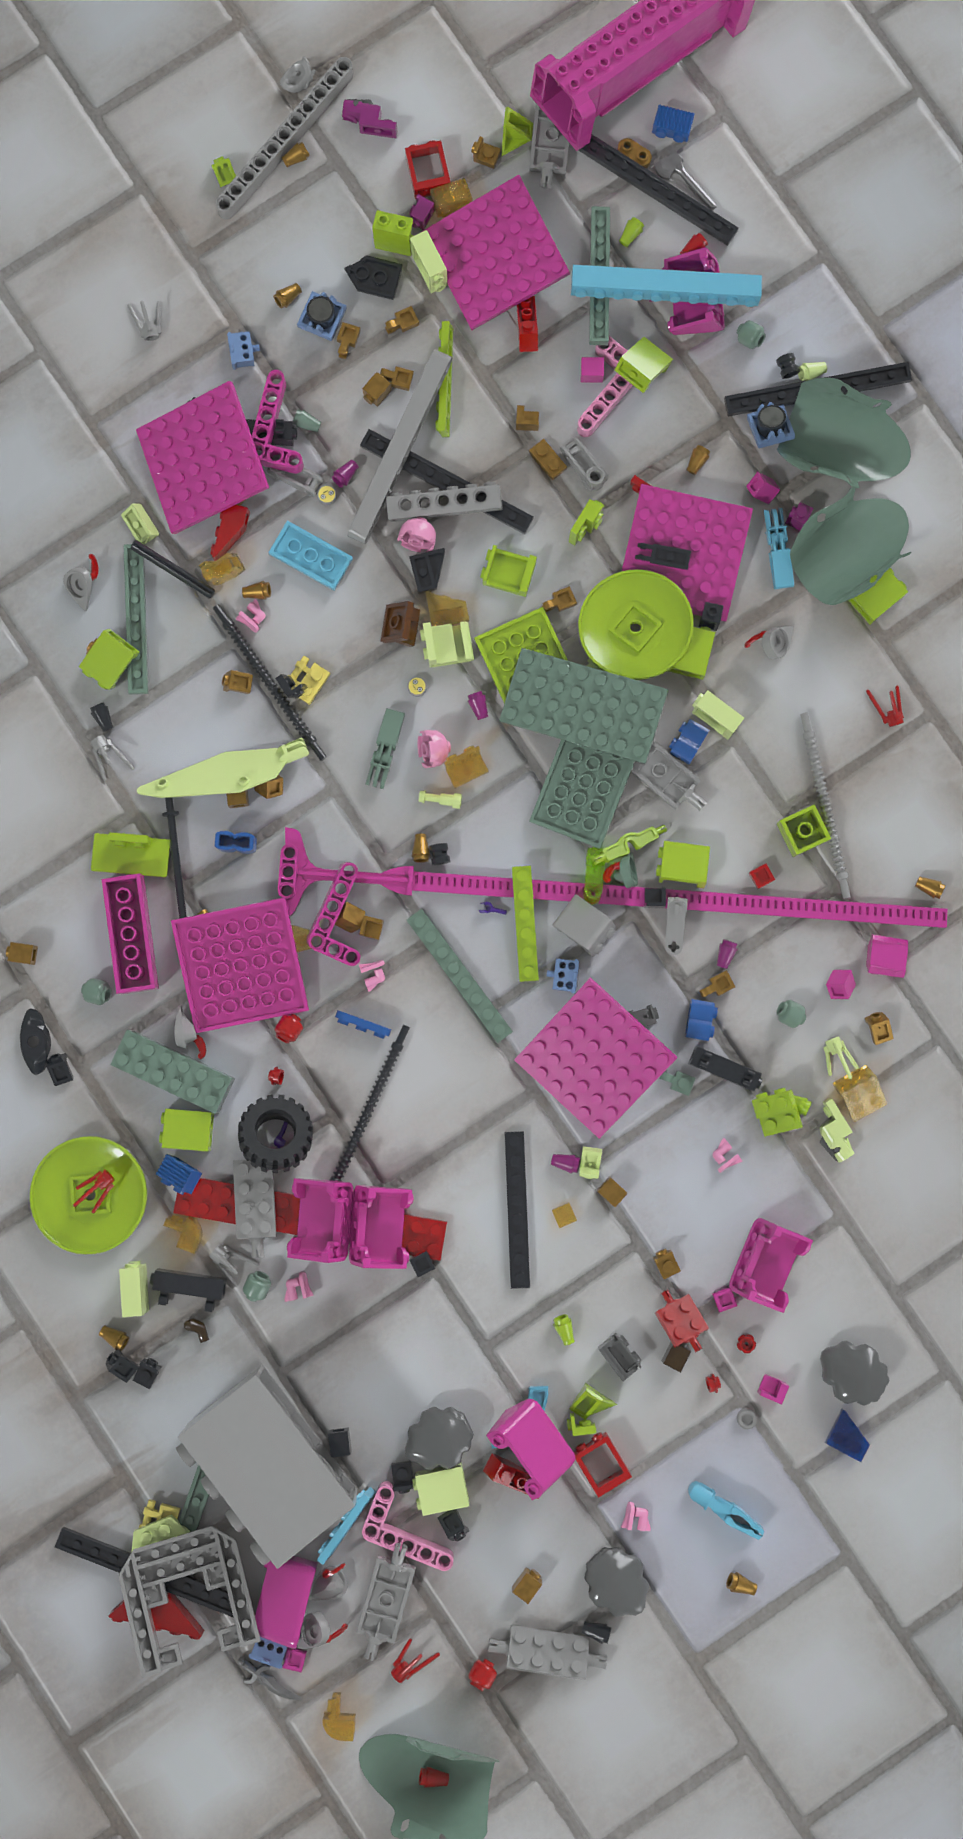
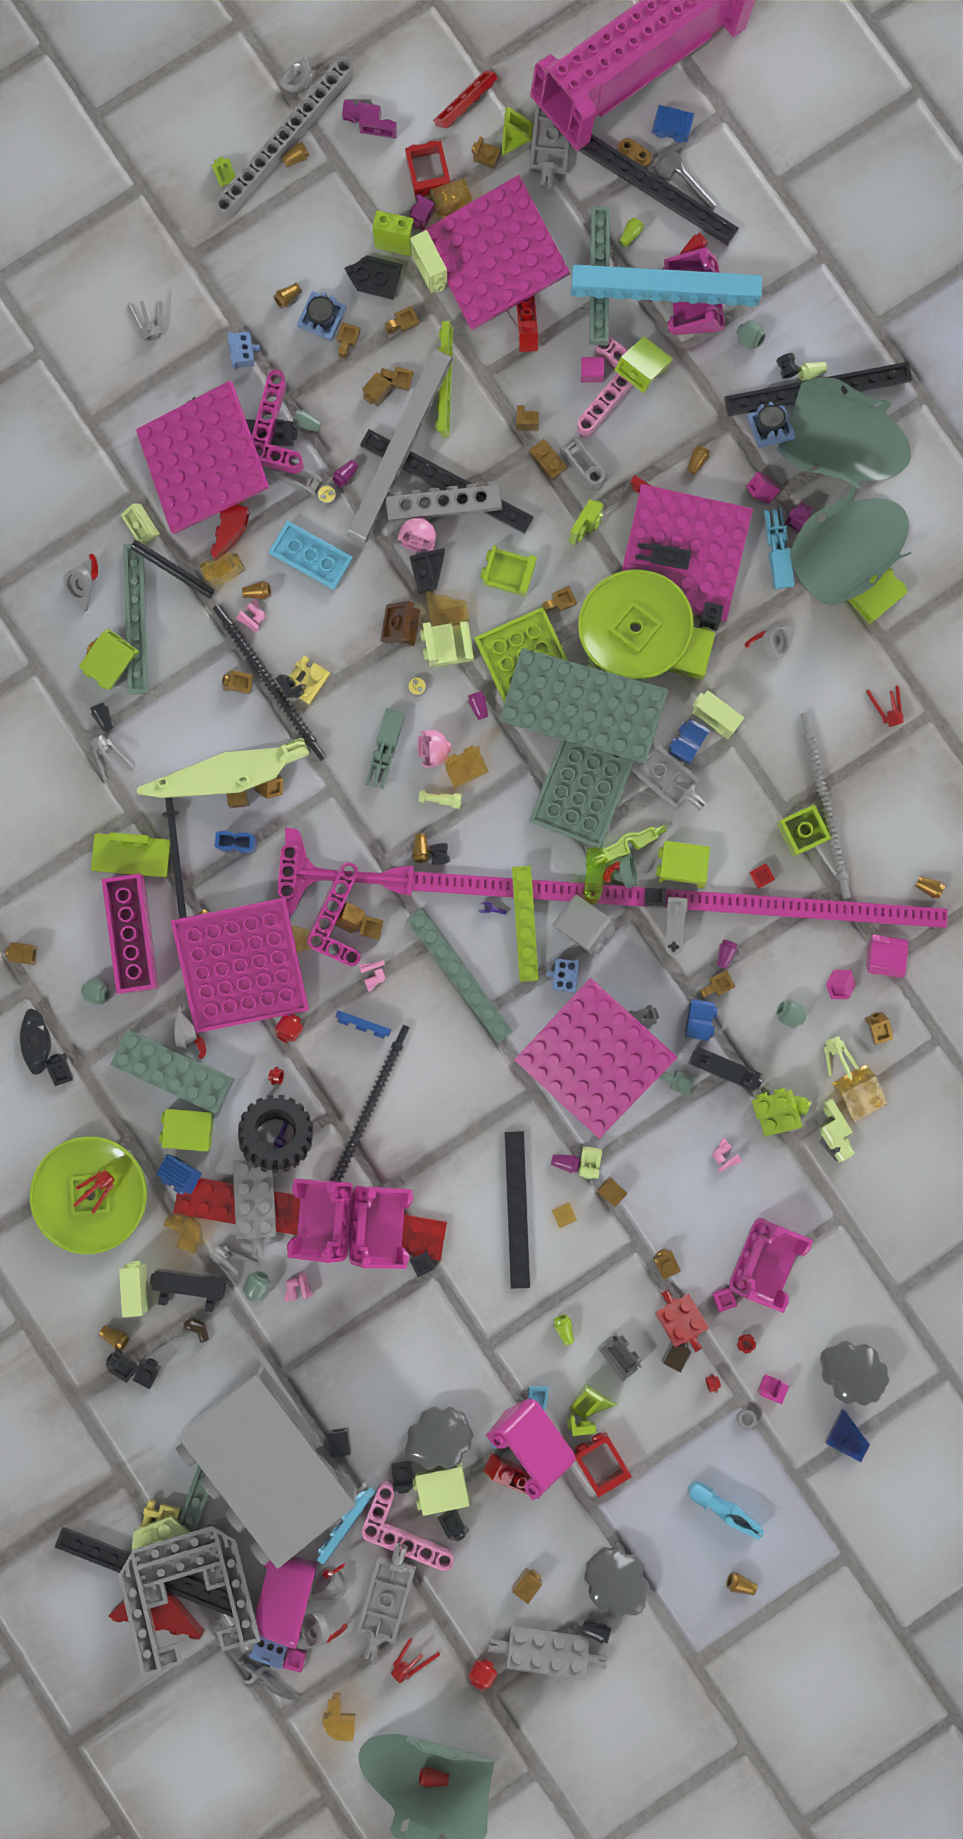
bright pink piece [621,1502,651,1531] -> none
none -> red plate [433,70,498,129]

